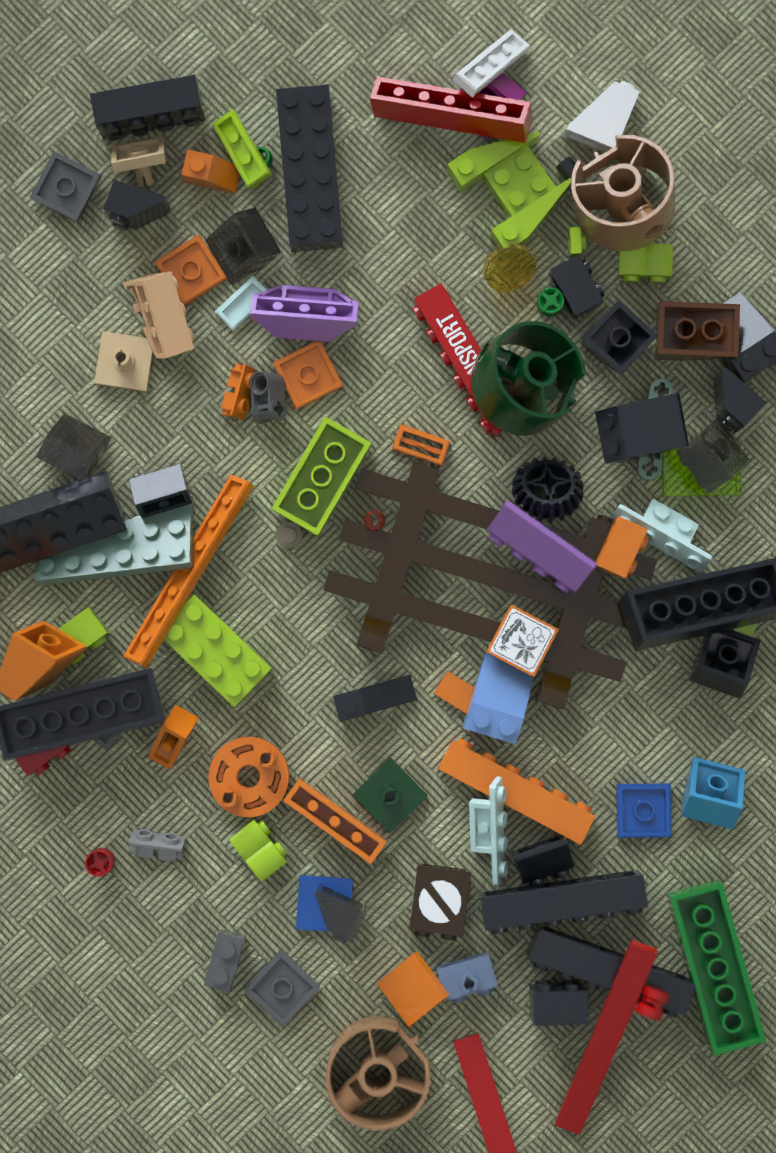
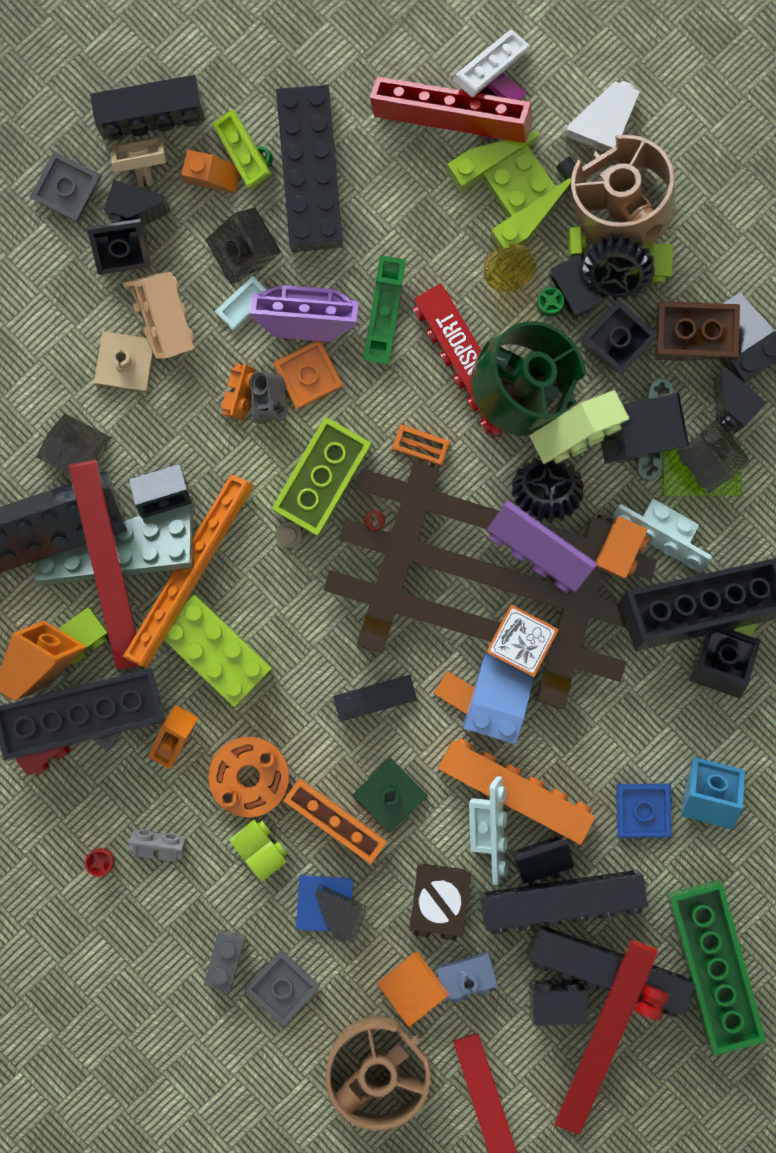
orange tile [155,234,228,306] -> none
none -> red tile [69,460,139,670]
none -> black slope [87,219,150,275]
none -> green slope [363,255,406,365]
none -> yellowish green brick [529,390,629,464]
none -> black gear [582,233,655,302]

